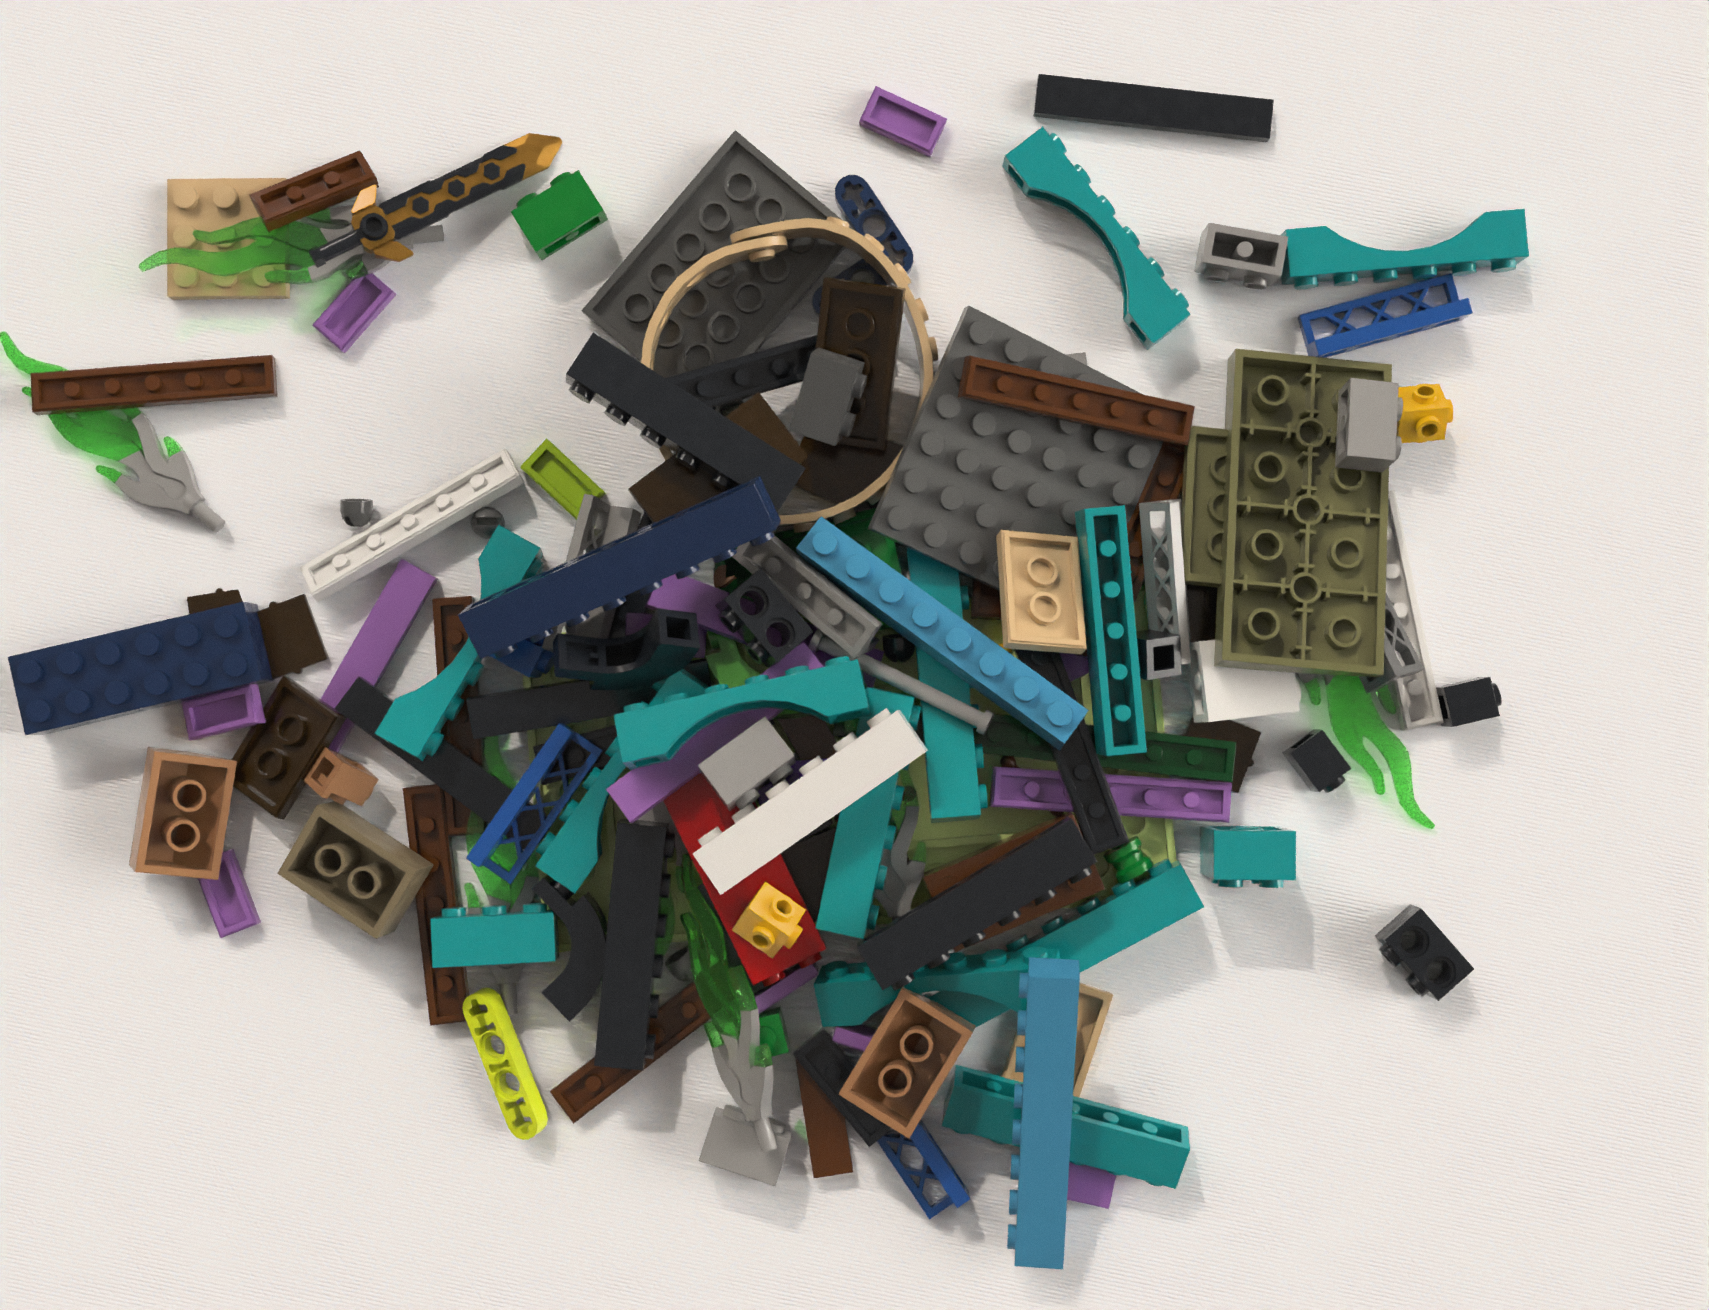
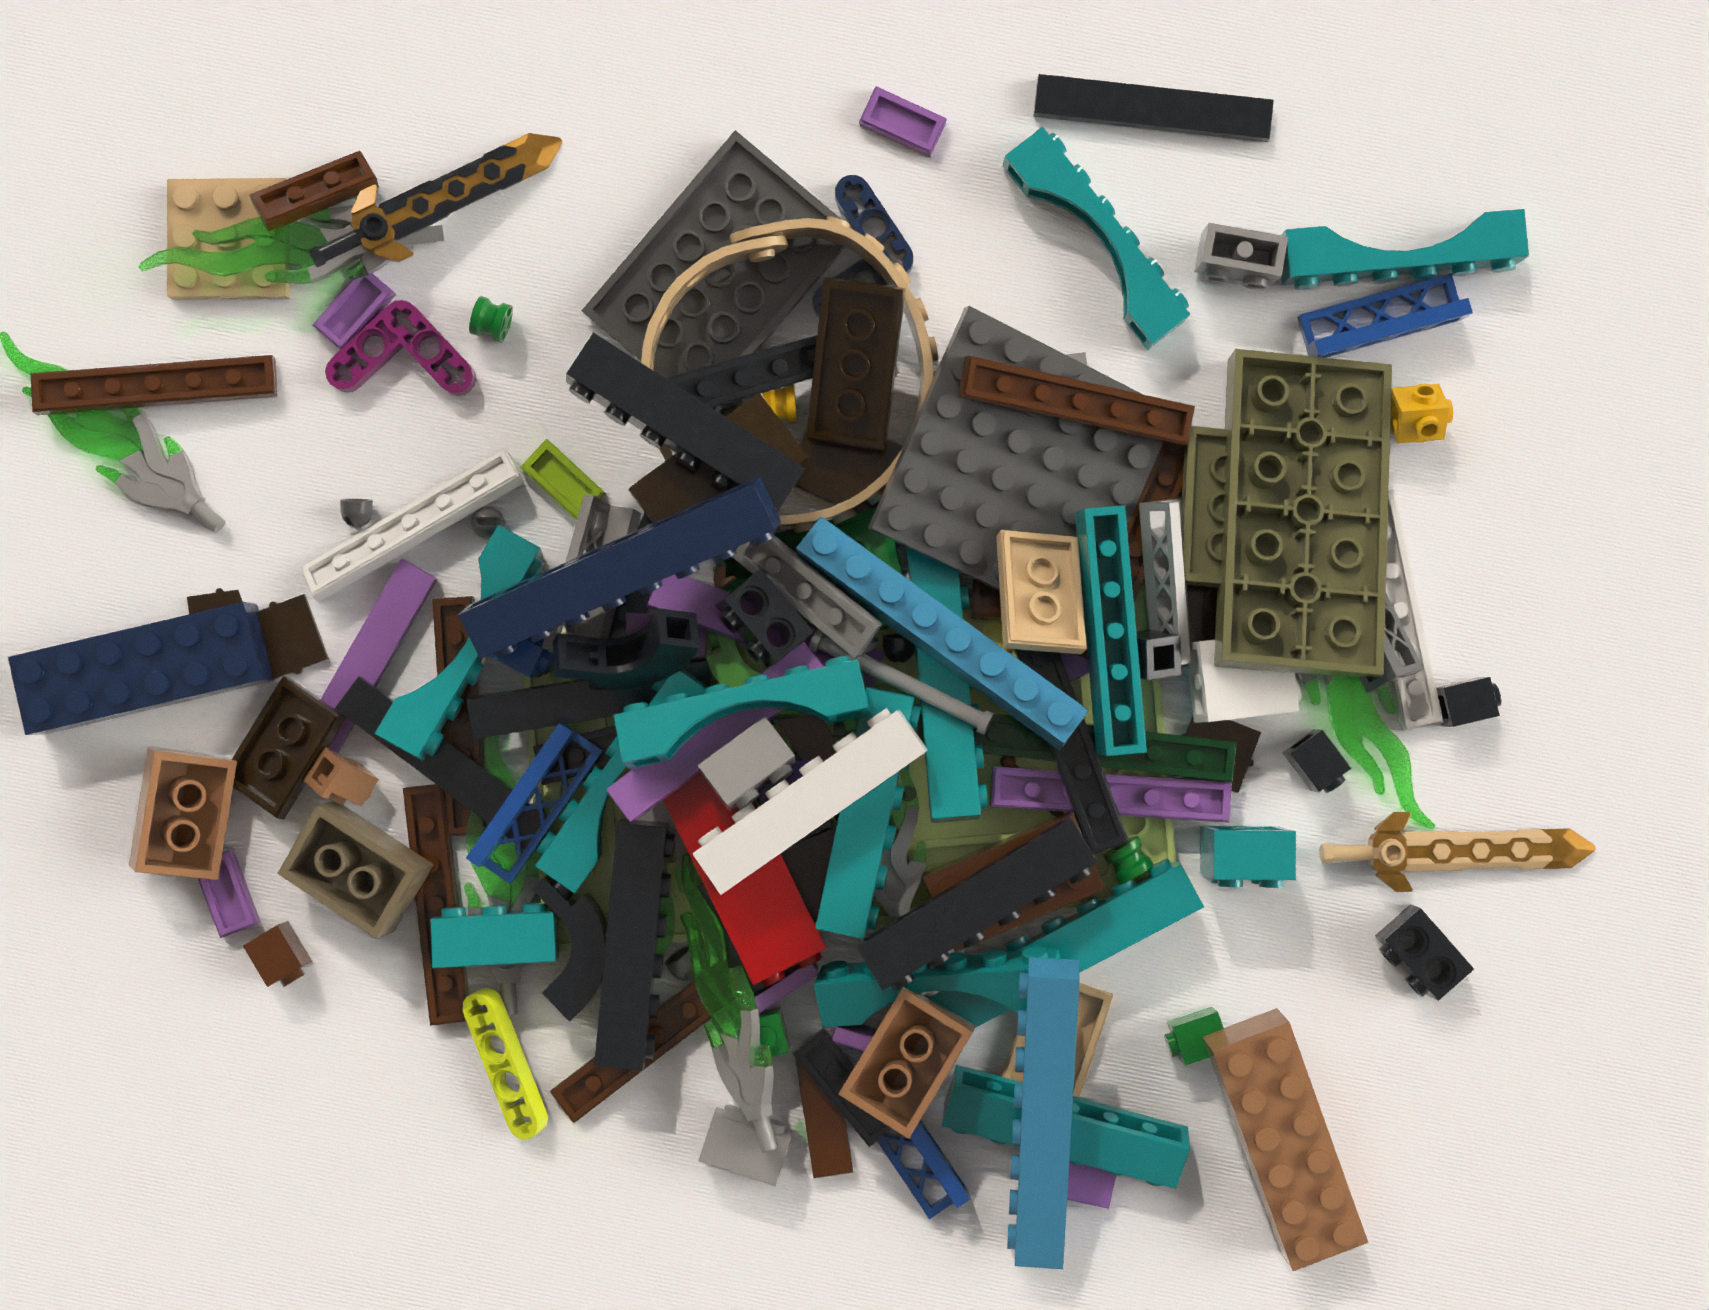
medium lavender tile [181,684,266,741] -> none
green brick [511,170,608,260] -> none
yellow brick [732,882,806,958] -> none
dark grey brick [789,348,867,446] -> none
light grey brick [1335,378,1403,472] -> none
none -> reddish brown brick [243,921,312,988]
none -> magenta beam [325,300,476,396]
none -> green wheel [469,296,513,343]
none -> yellow wheel [763,384,797,423]
none -> green brick [1164,1007,1224,1066]
none -> medium nougat brick [1202,1008,1369,1271]
none -> sword [1319,812,1596,892]

